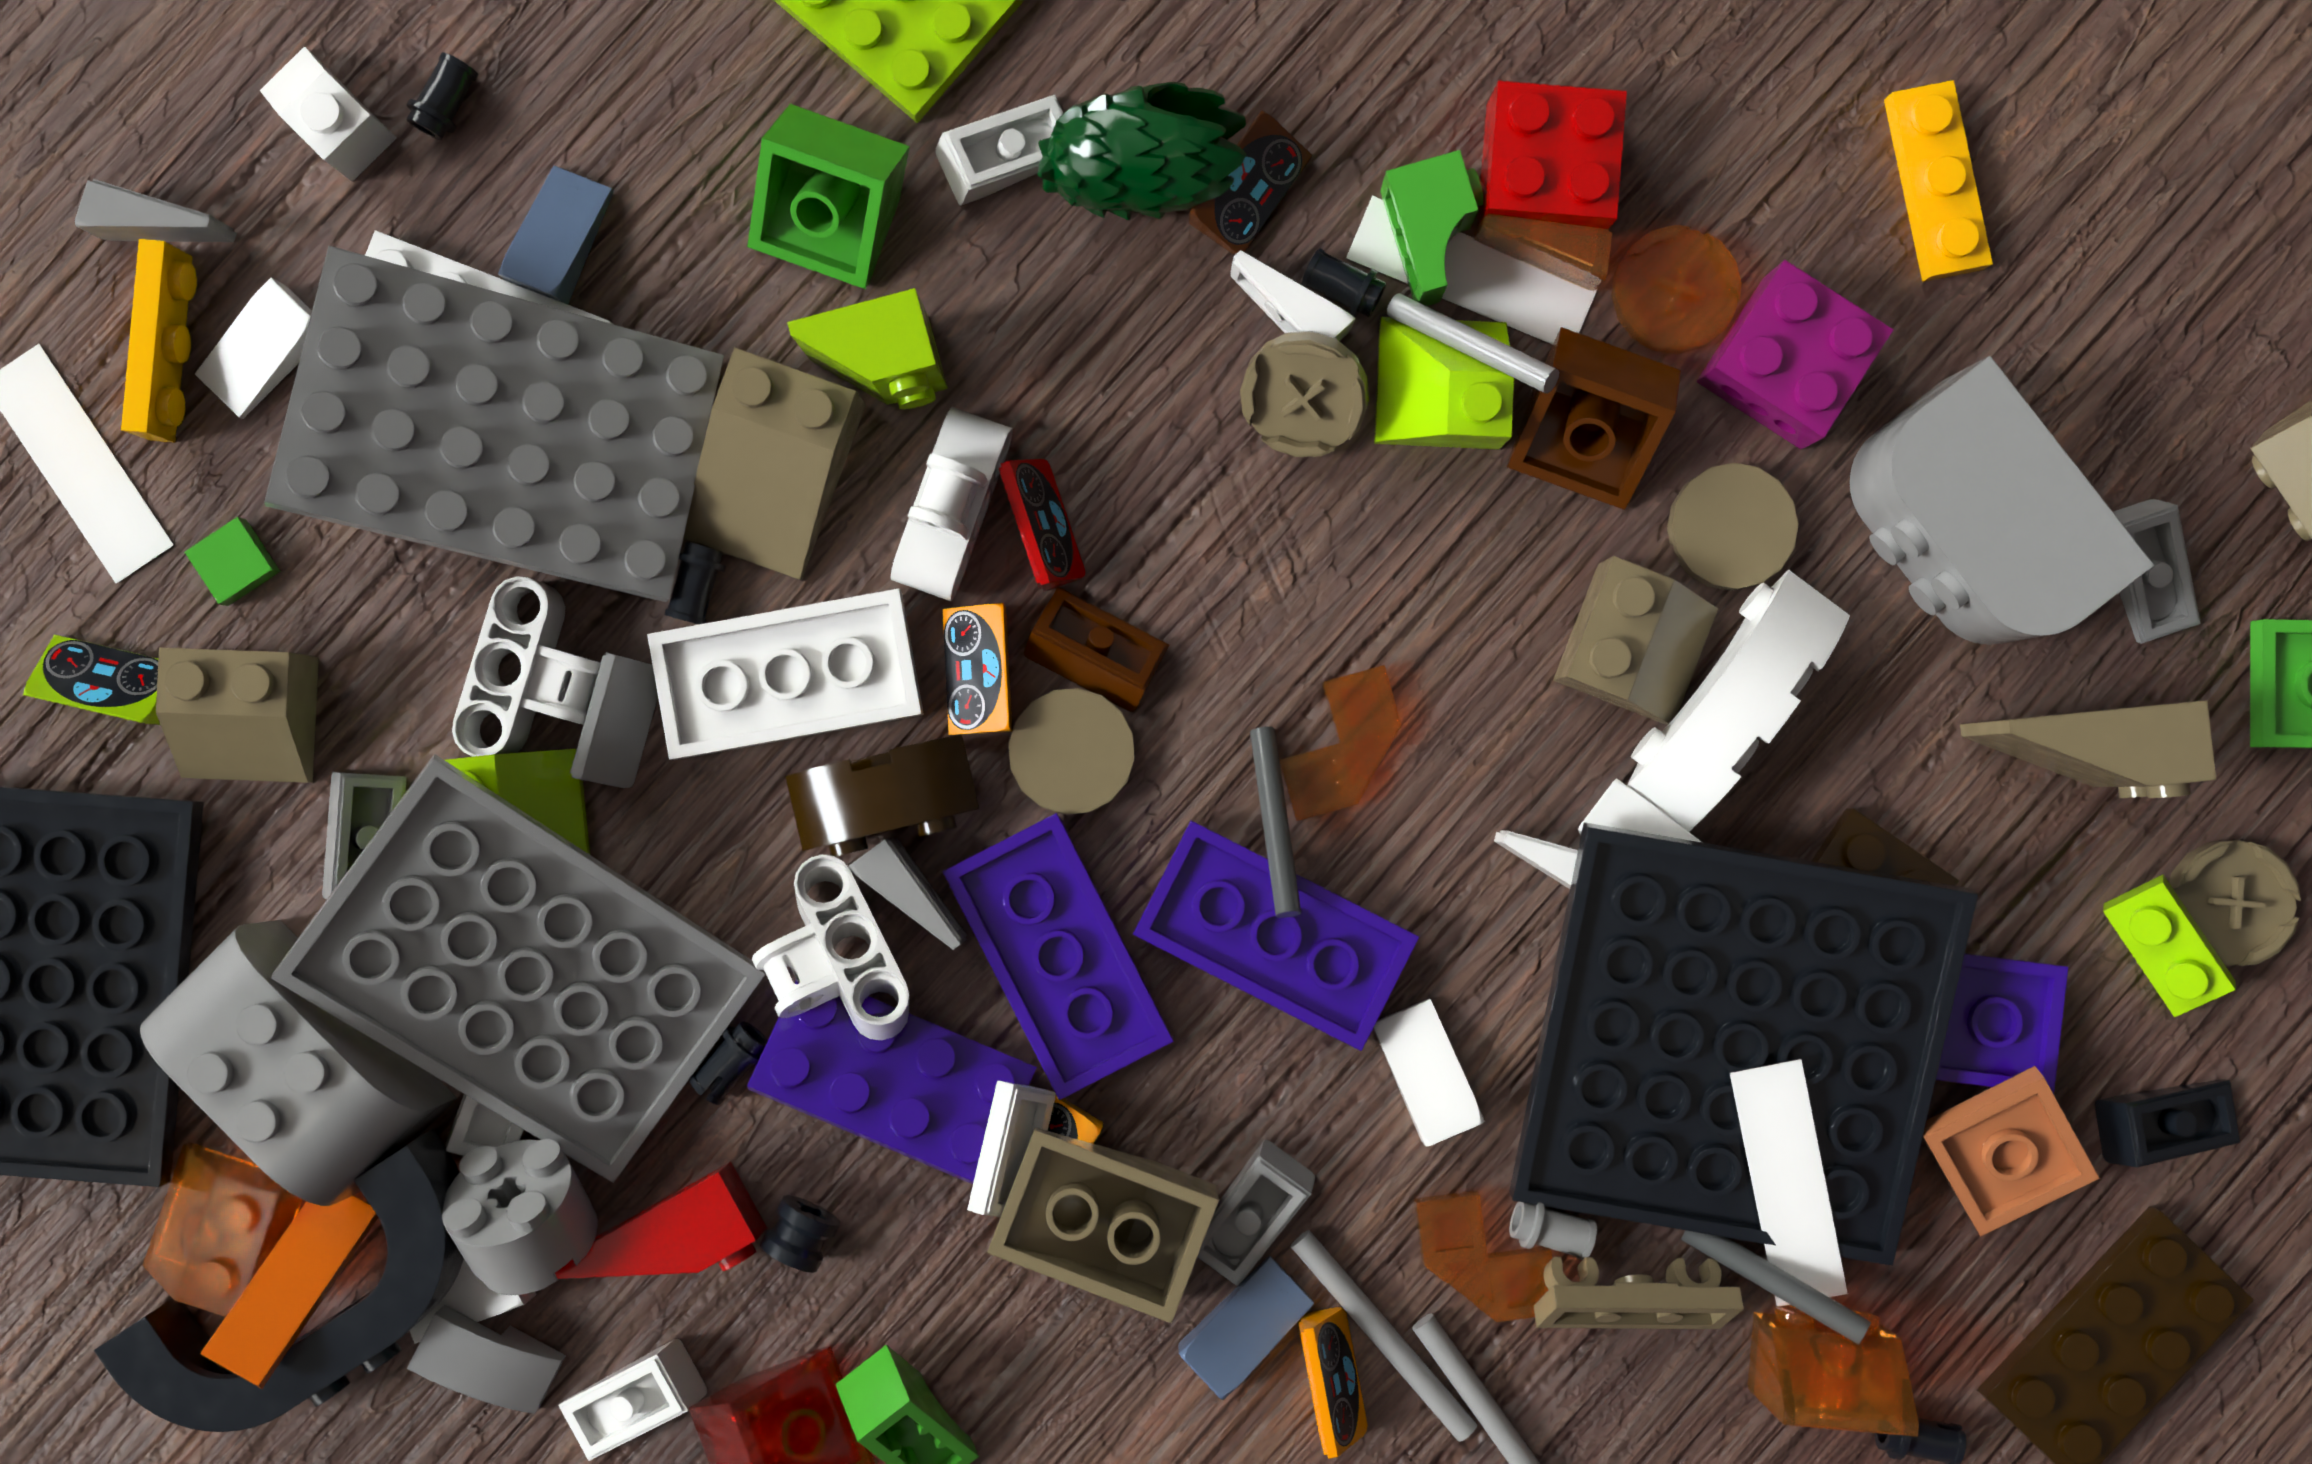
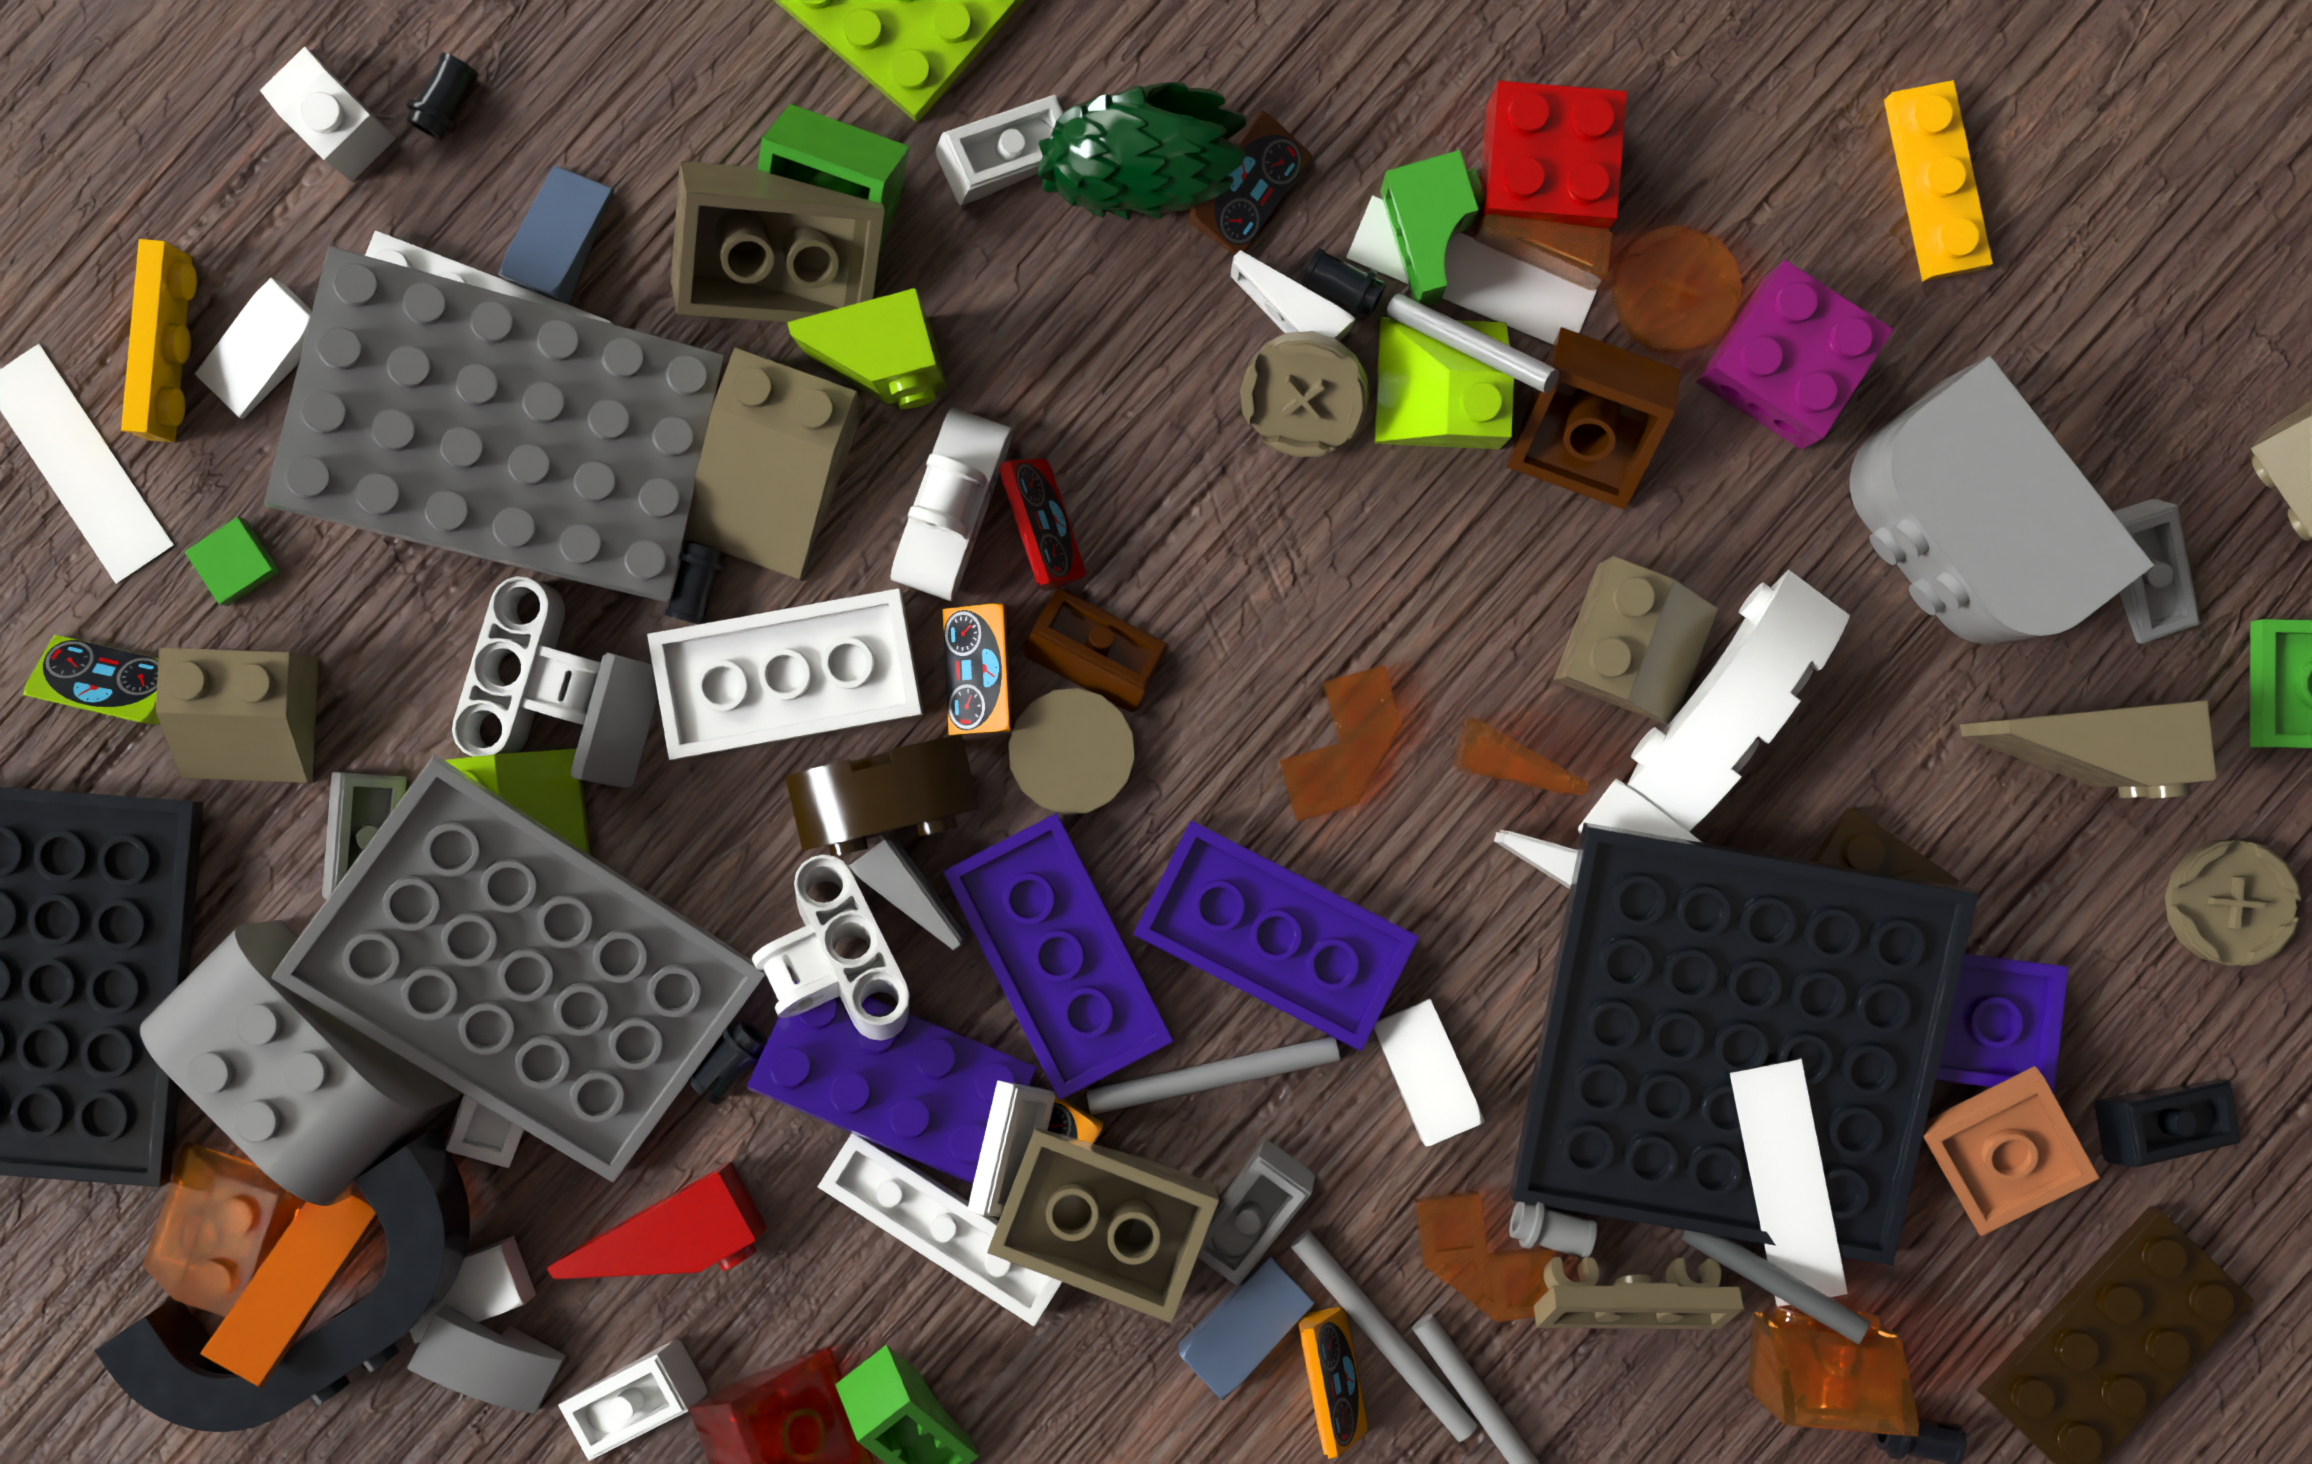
light grey slope [75,179,237,242] -> none
light grey brick [442,1138,598,1295] -> none
black wheel [760,1195,840,1273] -> none
dark grey bar [1250,727,1301,918] -> none
dark tan tile [1667,463,1799,591] -> none
lime plate [2103,874,2236,1017] -> none
none -> dark tan slope [671,161,885,322]
none -> white plate [818,1134,1062,1326]
none -> light grey bar [1086,1036,1340,1115]
none -> clear orange slope [1452,717,1589,796]

